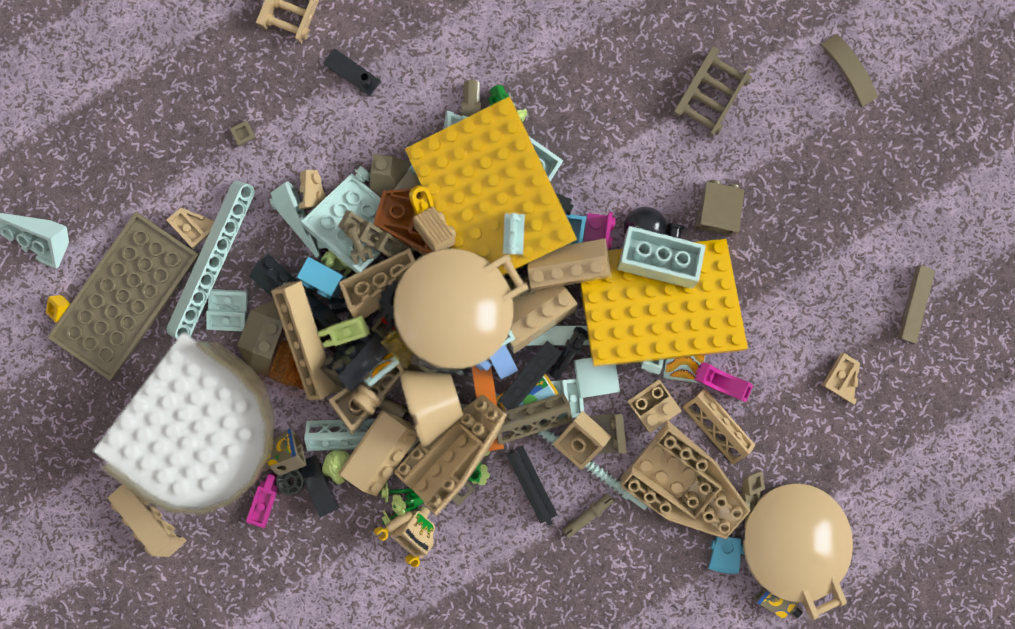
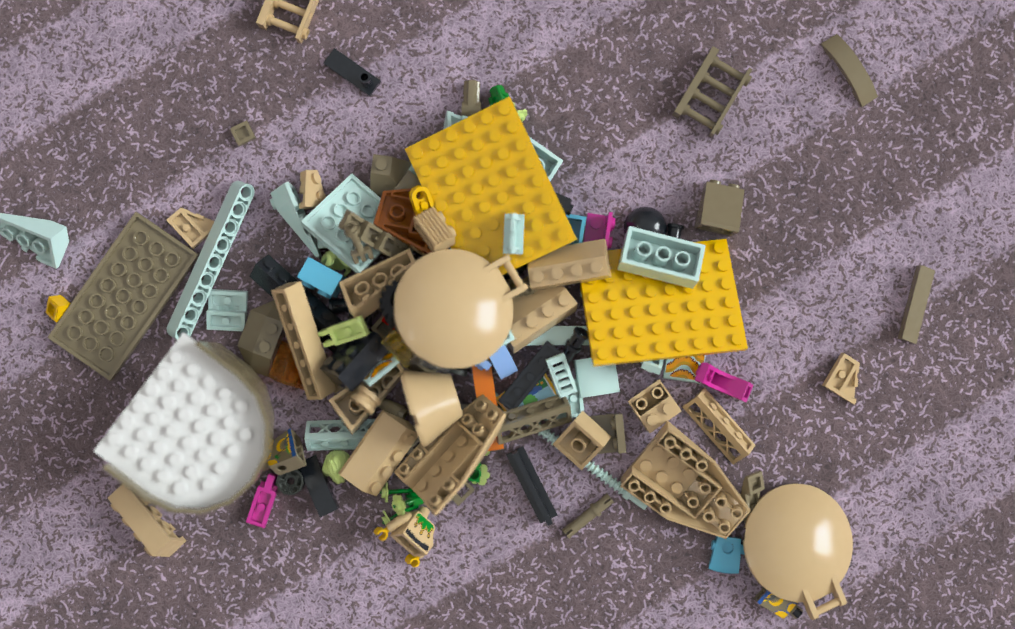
light aqua plate [355,166,371,183] -> none
none -> light aqua slope [545,353,577,398]

